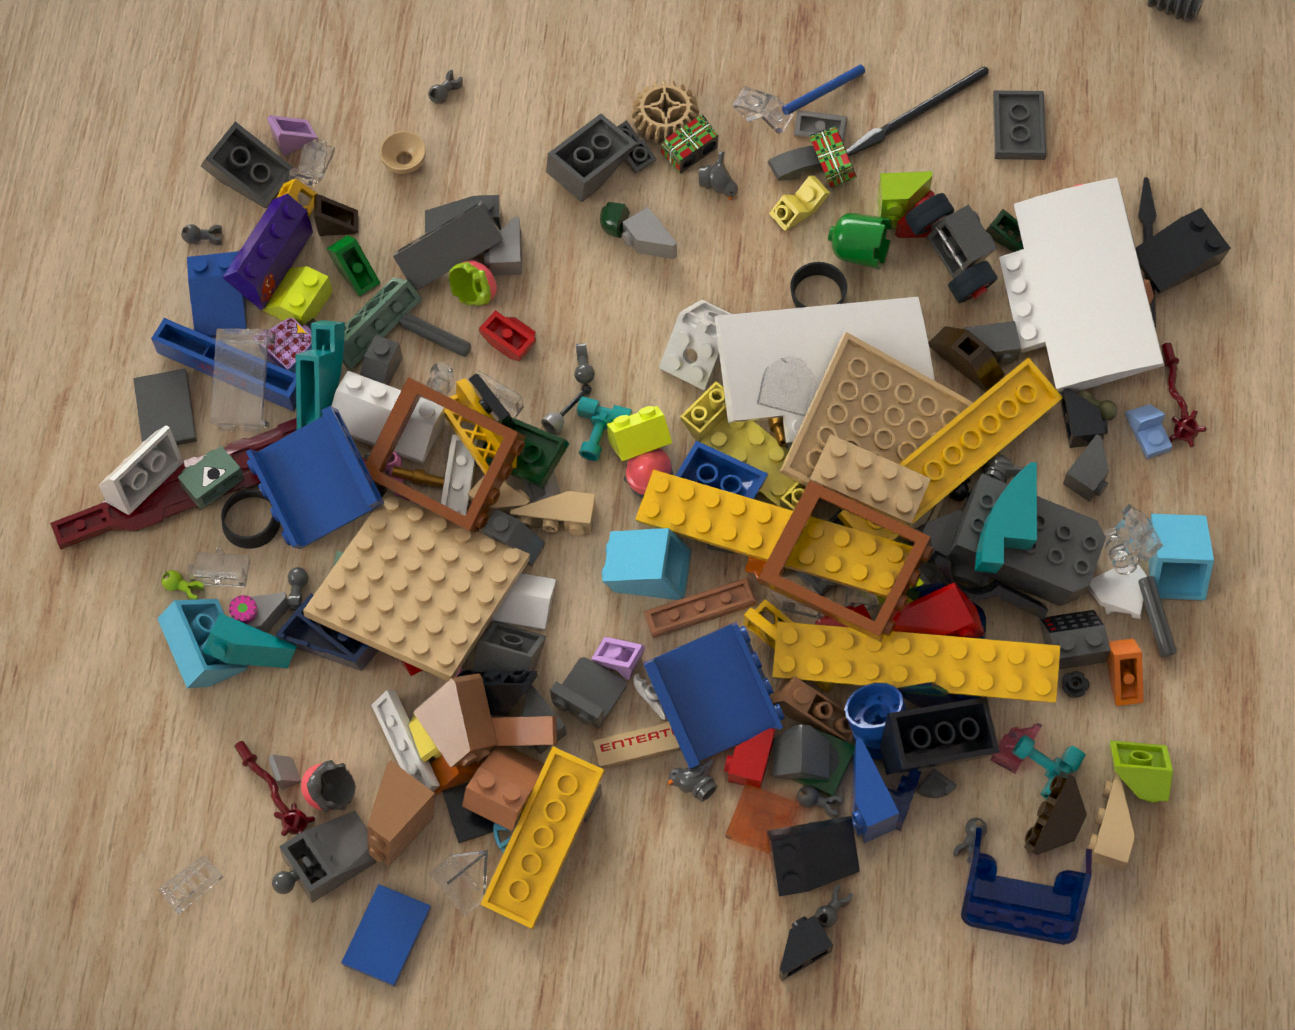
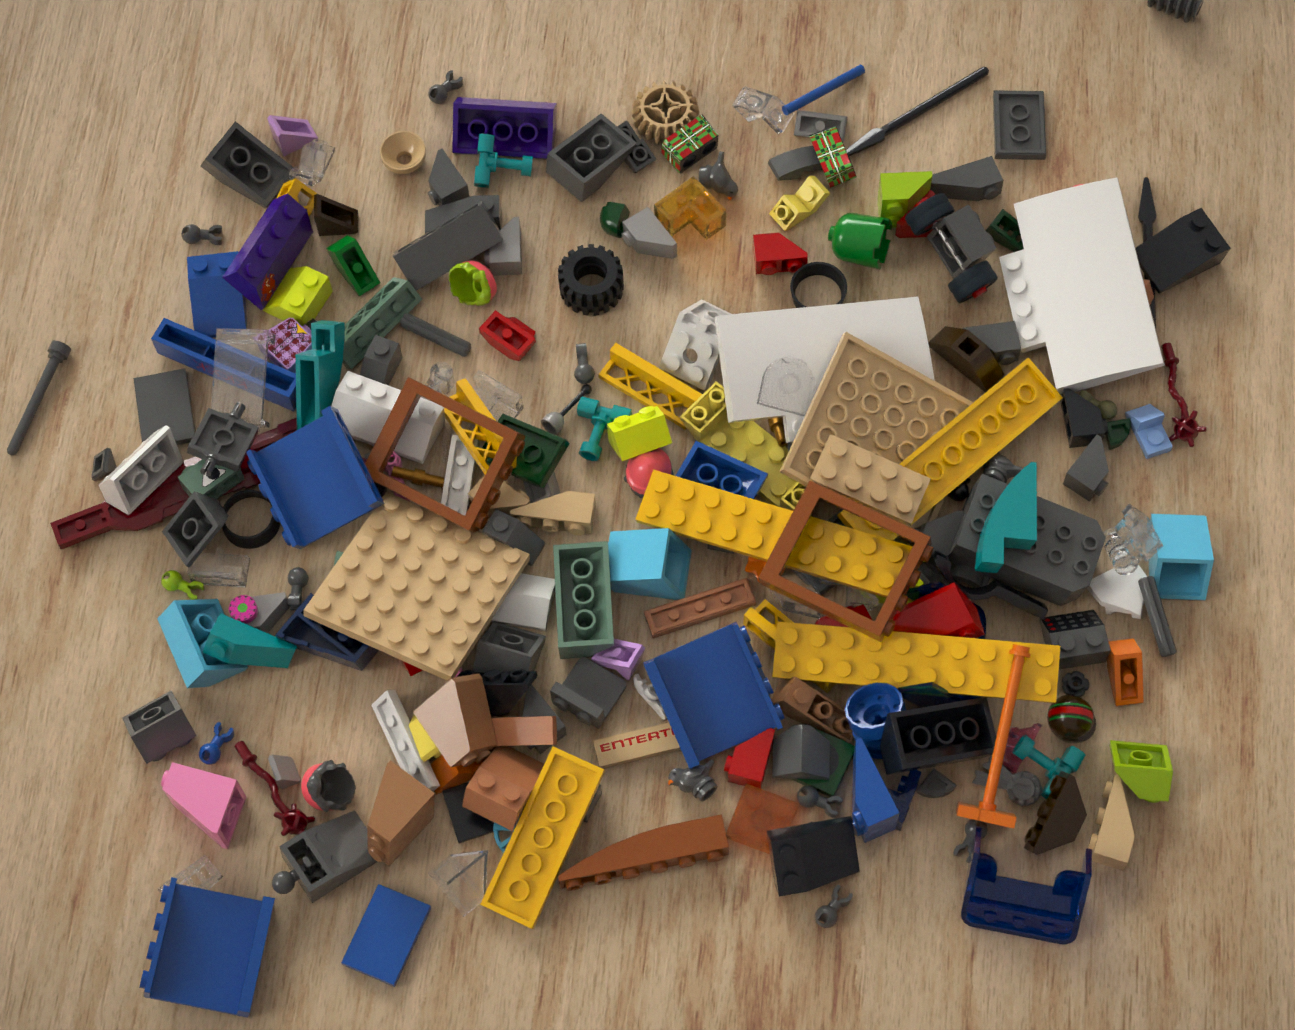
black plate [469,373,514,428] -> none
black slope [779,915,833,981] -> none
none -> dark grey piece [7,340,71,455]
none -> dark grey slope [91,448,117,481]
none -> dark grey slope [122,690,197,764]
none -> blue panel [139,877,275,1018]
none -> bright pink slope [161,762,246,849]
none -> dark grey slope [162,491,229,567]
none -> dark grey plate [187,402,259,476]
none -> blue arm [199,722,234,765]
none -> dark grey slope [428,148,470,206]
none -> dark purple slope [452,97,557,159]
none -> teal bar [474,134,533,188]
none -> sand green slope [553,541,614,659]
none -> black tyre [558,244,624,316]
none -> dark orange slope [558,814,729,891]
none -> yellow fence [598,343,702,430]
none -> clear yellow brick [654,176,726,240]
none -> red slope [753,233,808,275]
none -> dark grey slope [930,156,1004,201]
none -> orange tile [956,644,1031,829]
none -> dark grey piece [972,756,1042,806]
none -> dark brown helmet [1047,694,1096,743]
none -> dark green tile [1105,418,1131,450]

